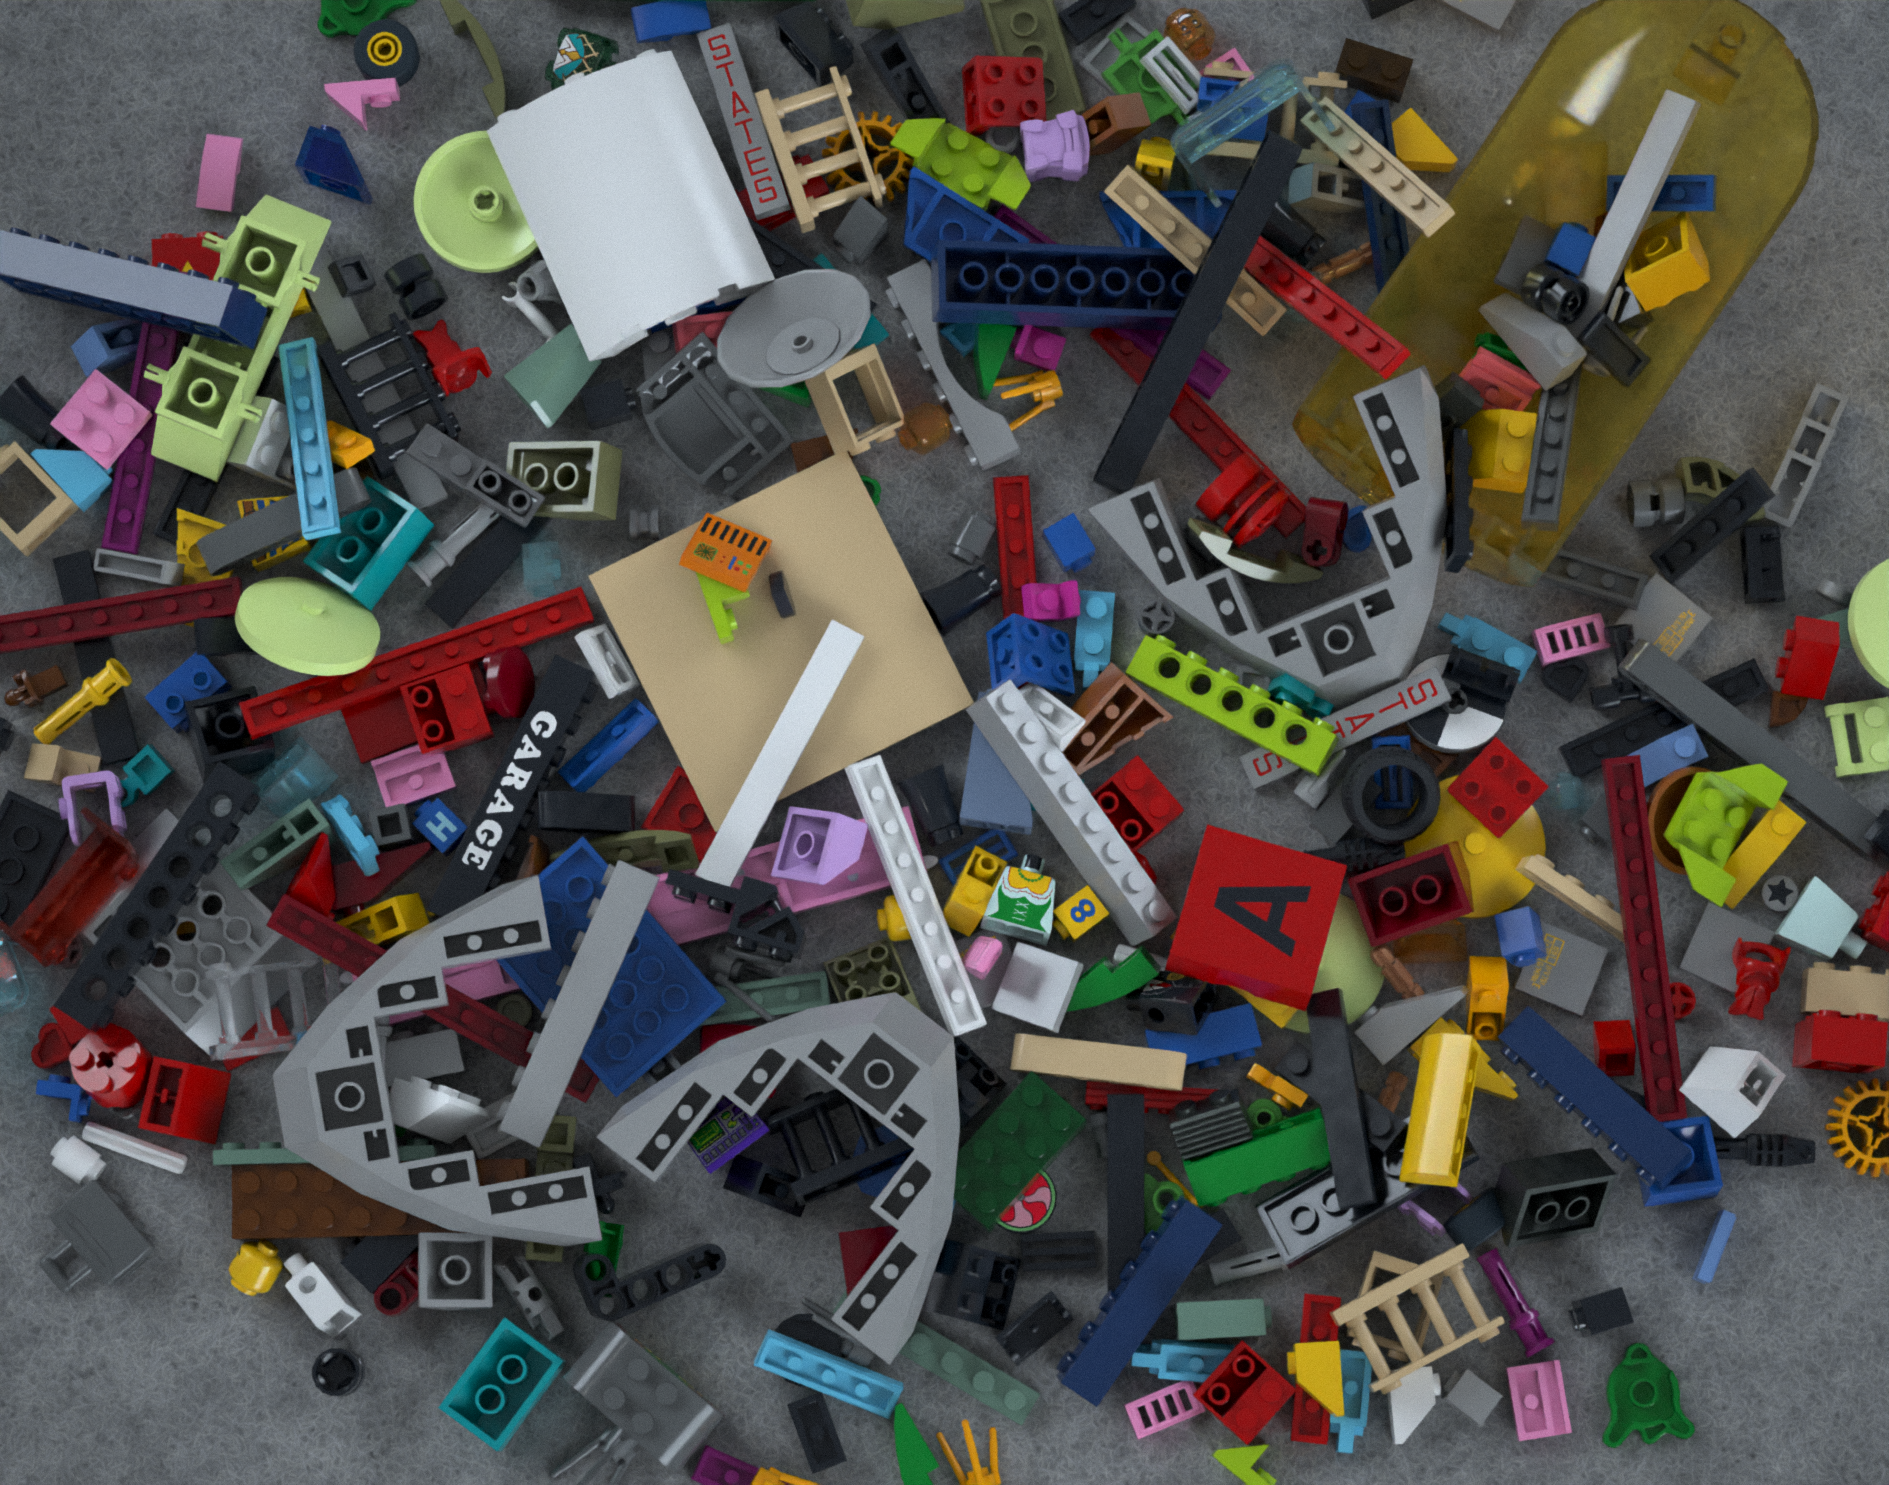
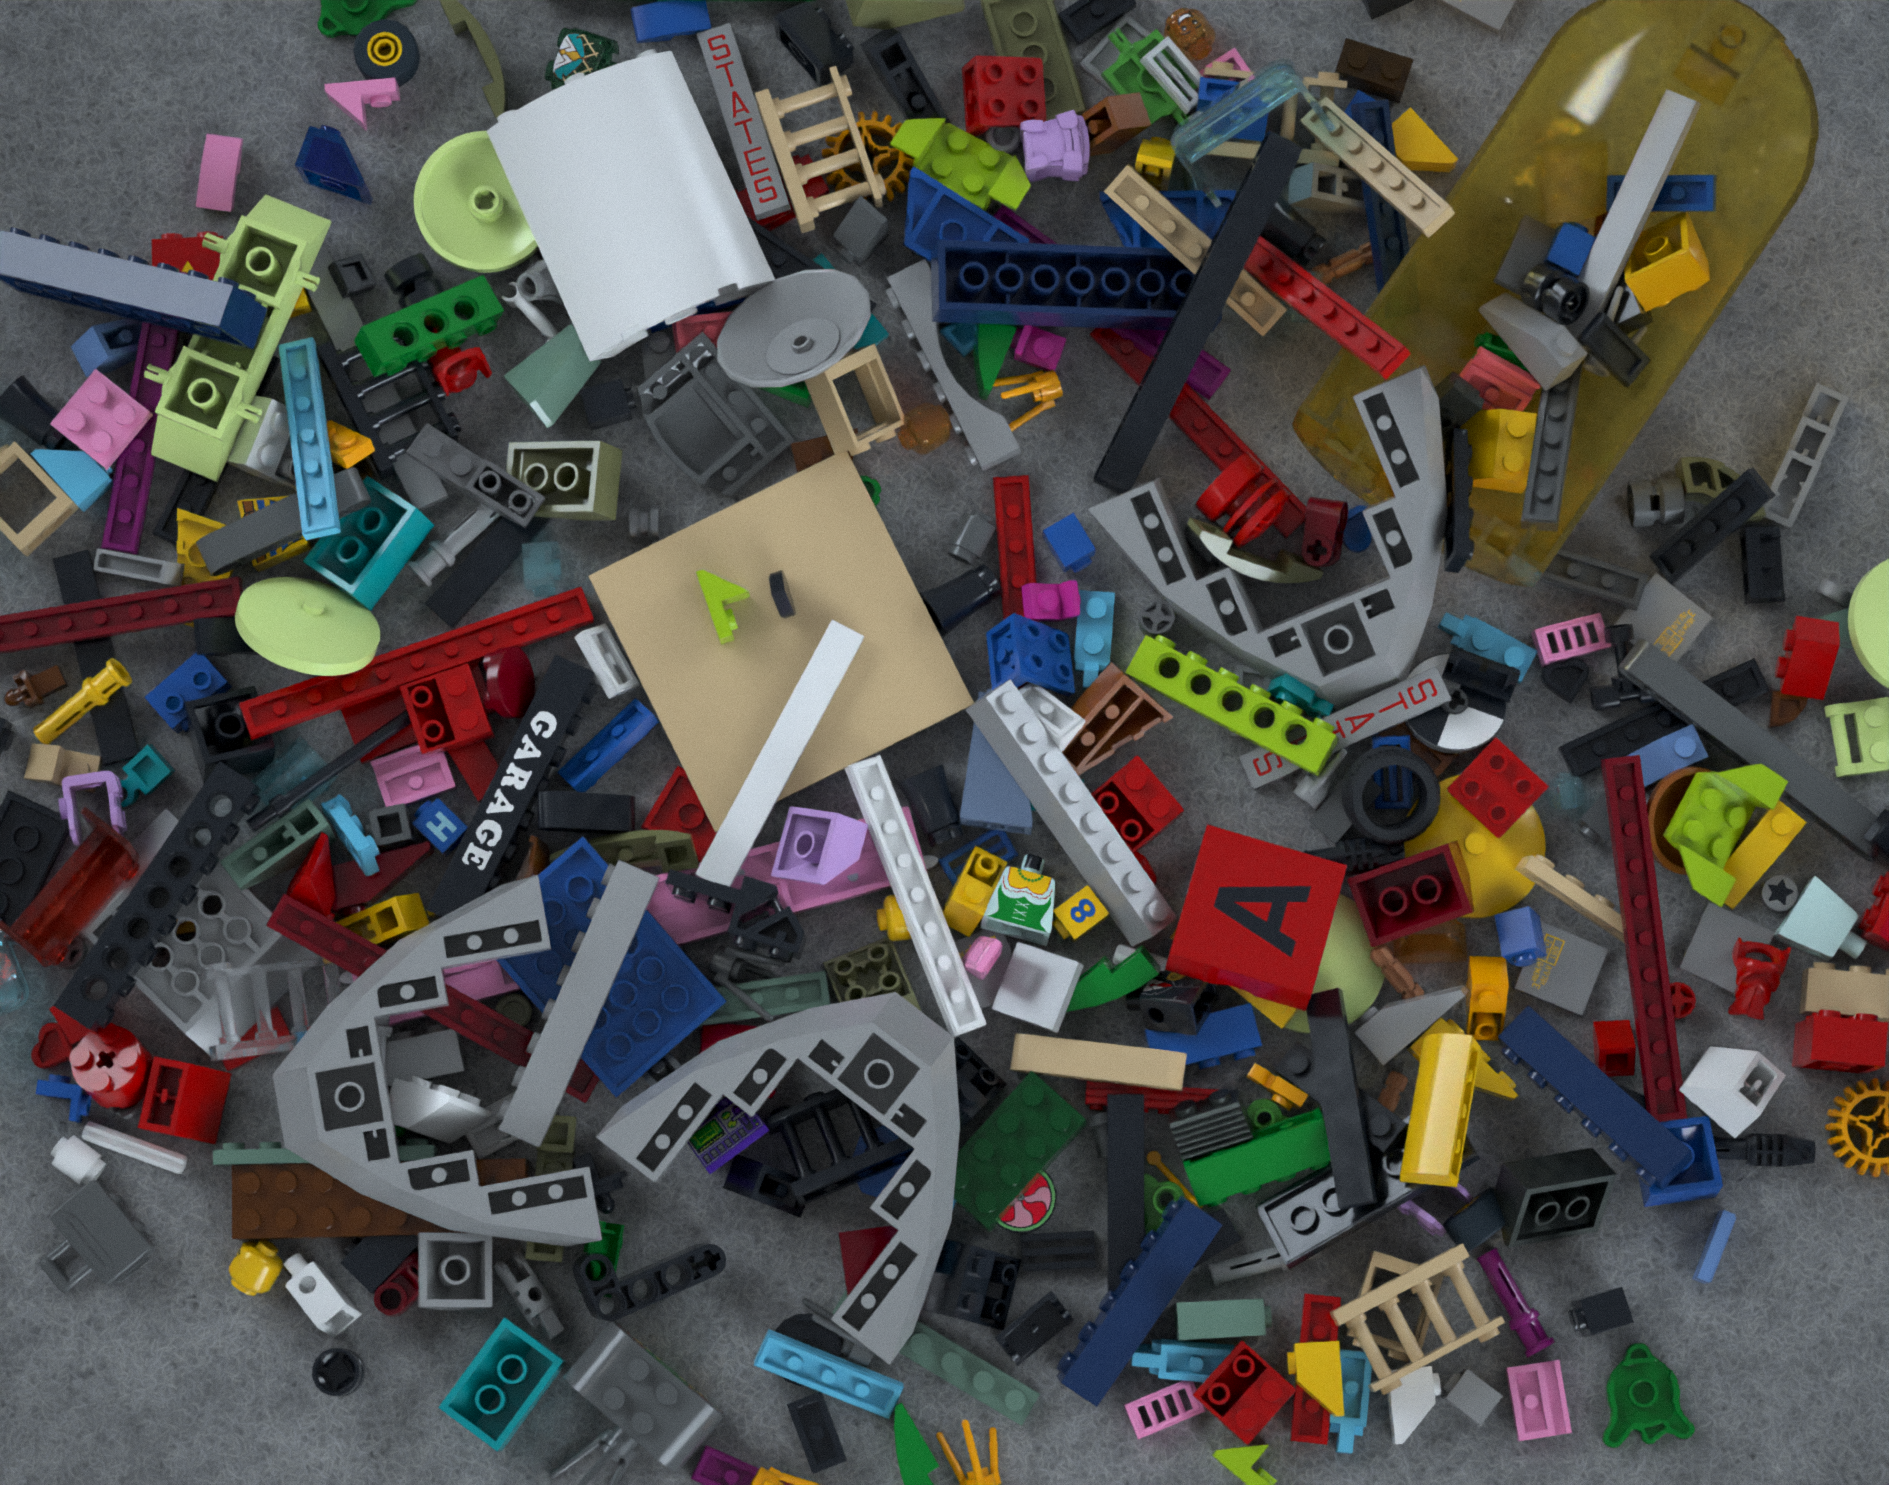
orange tile [679,513,773,593] -> none
none -> black bar [246,709,411,833]
none -> green brick [354,275,504,377]
none -> red tile [448,741,499,803]

